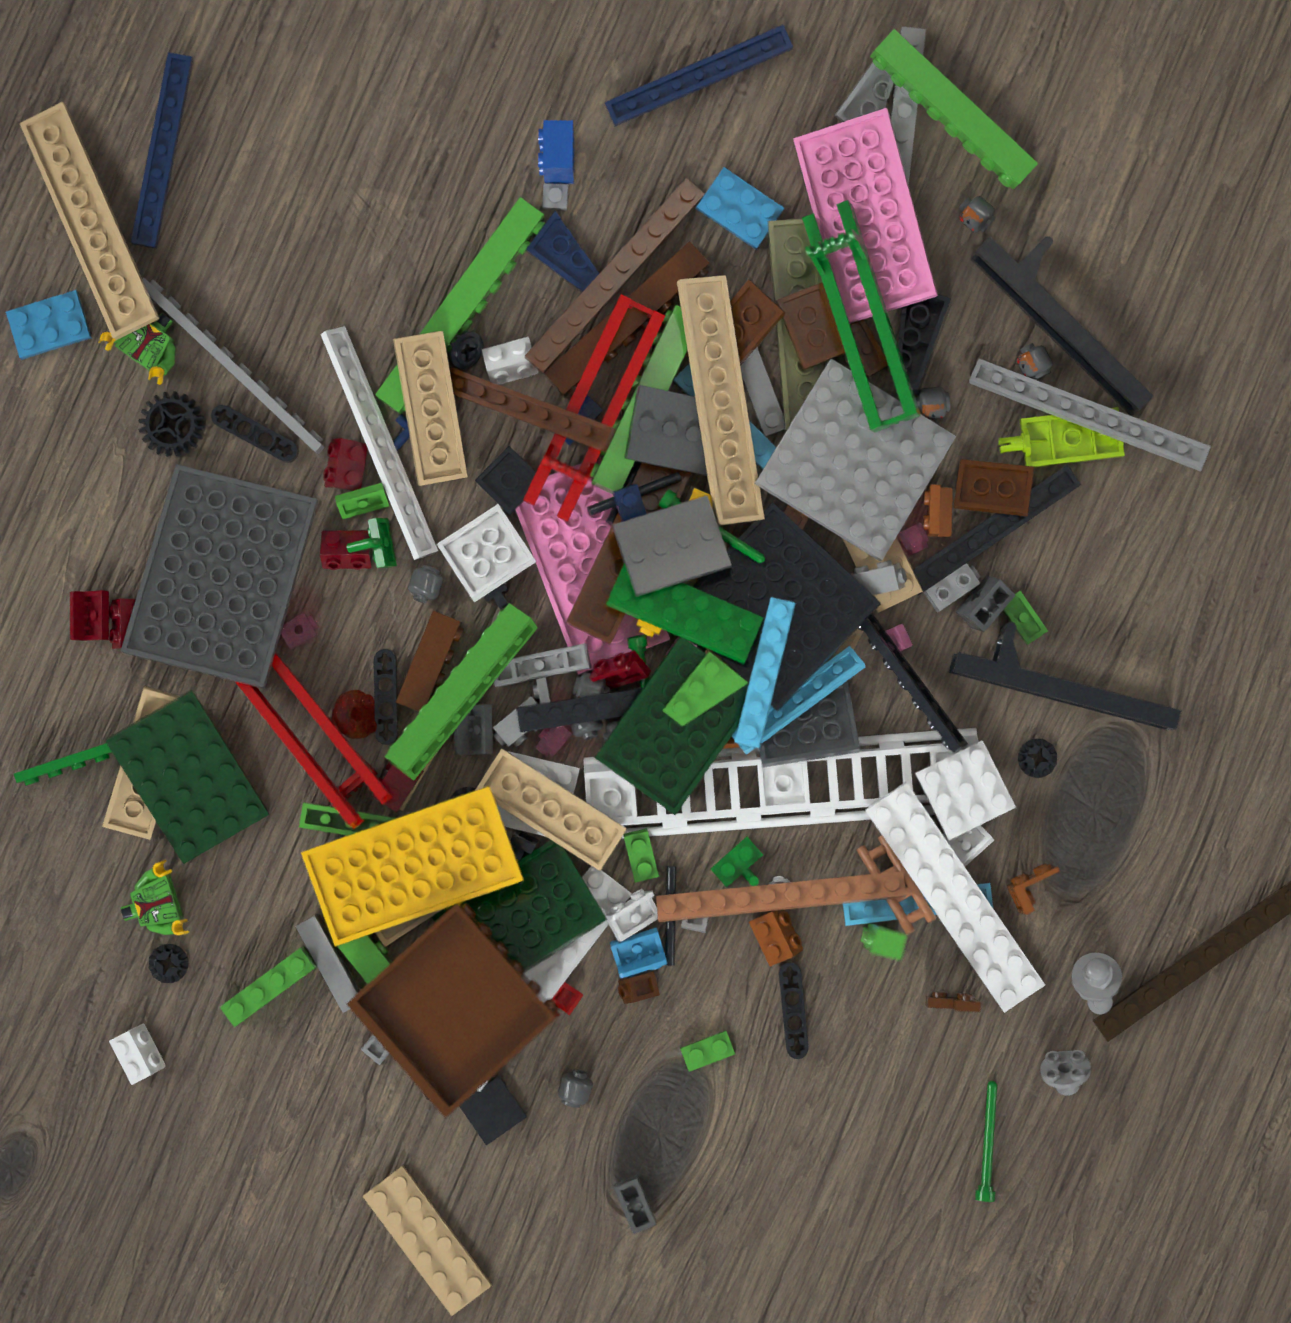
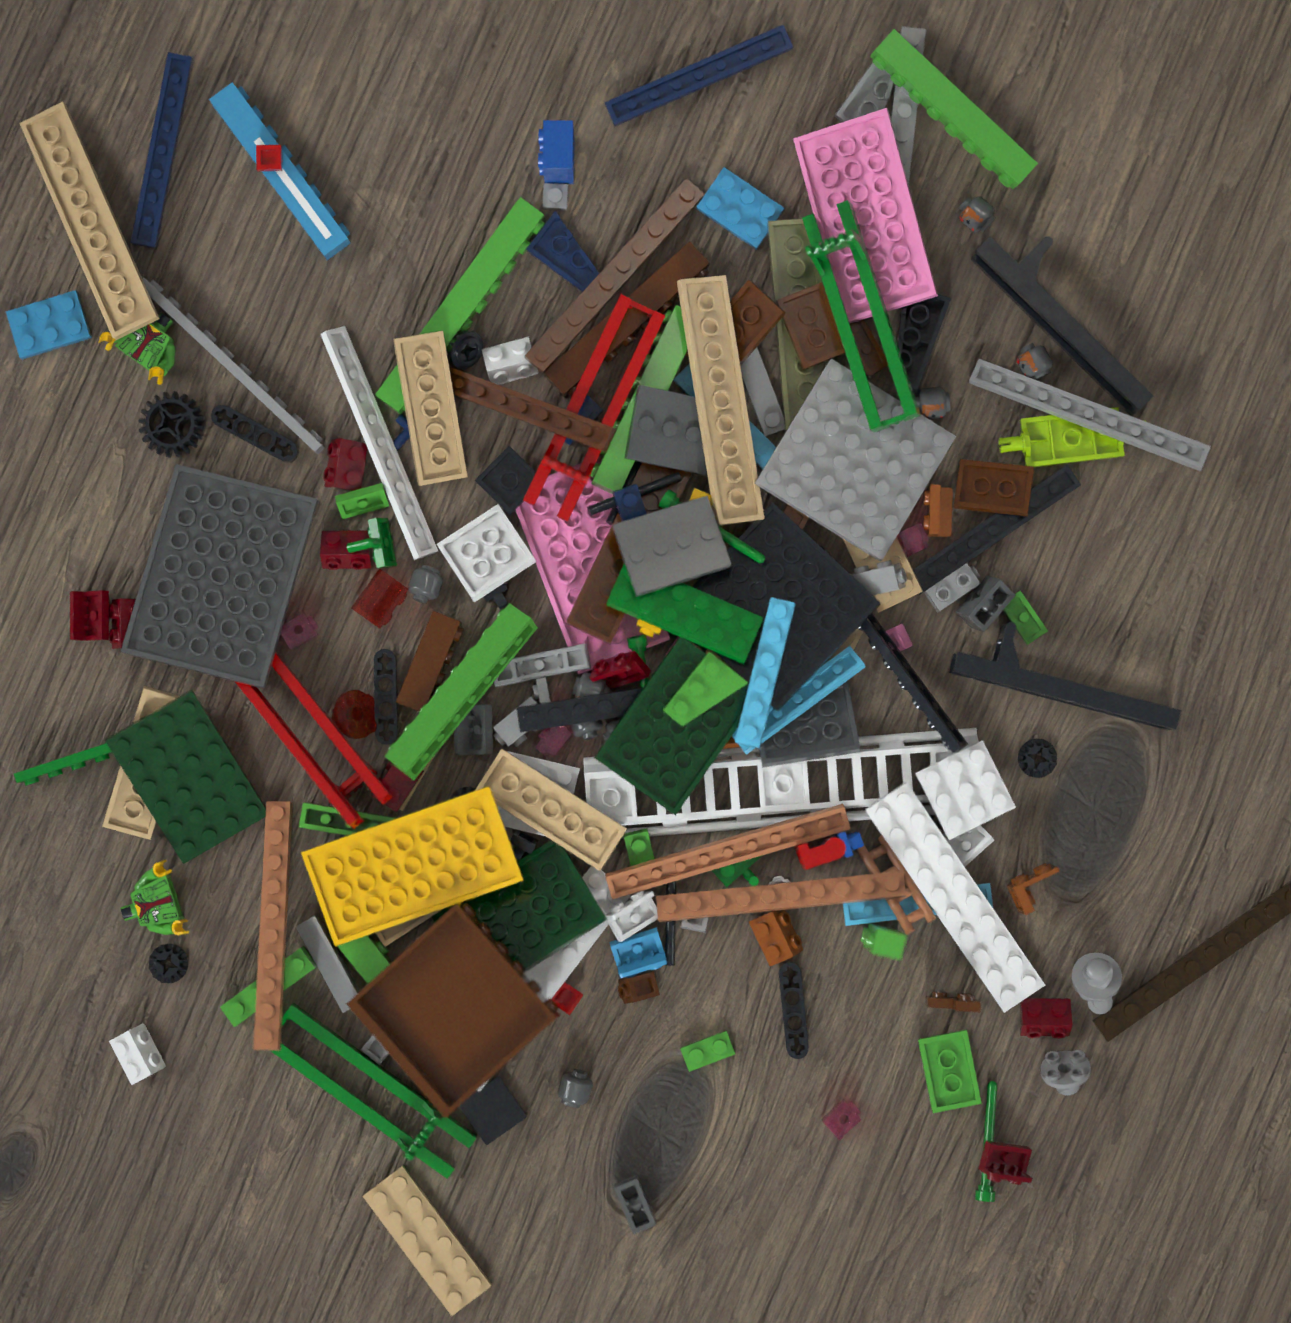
none -> dark azure brick [209,82,350,260]
none -> nougat plate [253,801,293,1051]
none -> red plate [256,145,282,172]
none -> green piece [270,1003,477,1179]
none -> clear red bracket [351,568,408,629]
none -> nougat plate [605,804,850,900]
none -> red hips [794,831,864,870]
none -> clear pink brick [822,1099,861,1141]
none -> bright green plate [917,1029,982,1113]
none -> dark red bracket [978,1141,1033,1185]
none -> dark red bracket [1020,998,1073,1039]

